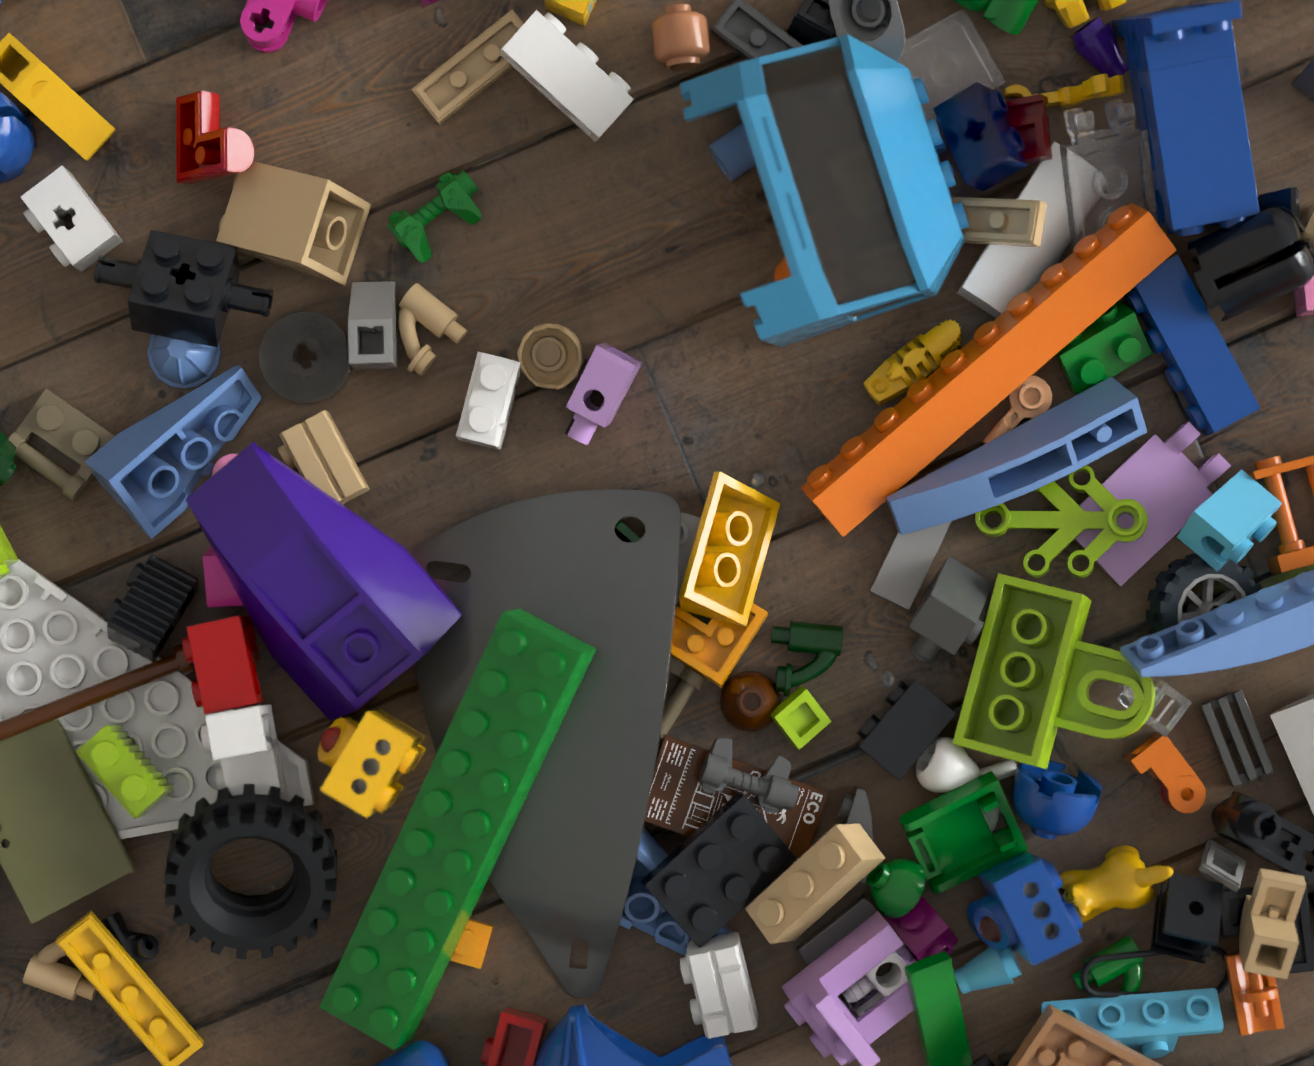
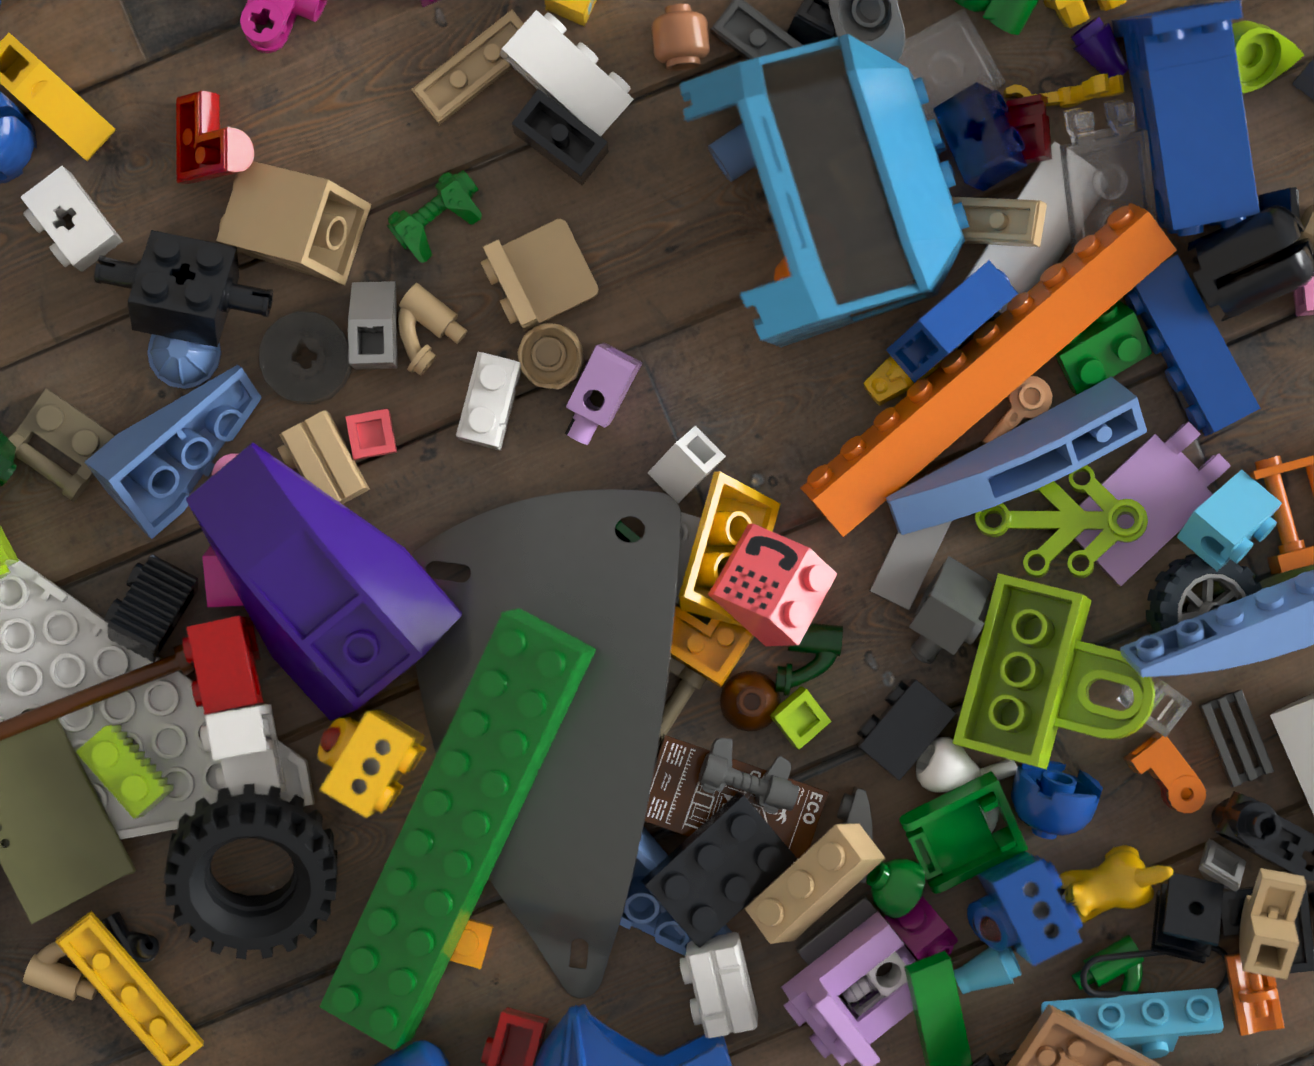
none -> coral plate [345,409,397,460]
none -> tan bracket [480,219,599,332]
none -> black brick [512,89,608,185]
none -> white brick [648,426,726,503]
none -> coral slope [708,524,837,647]
none -> blue slope [886,260,1018,383]
none -> lime piece [1232,20,1304,93]

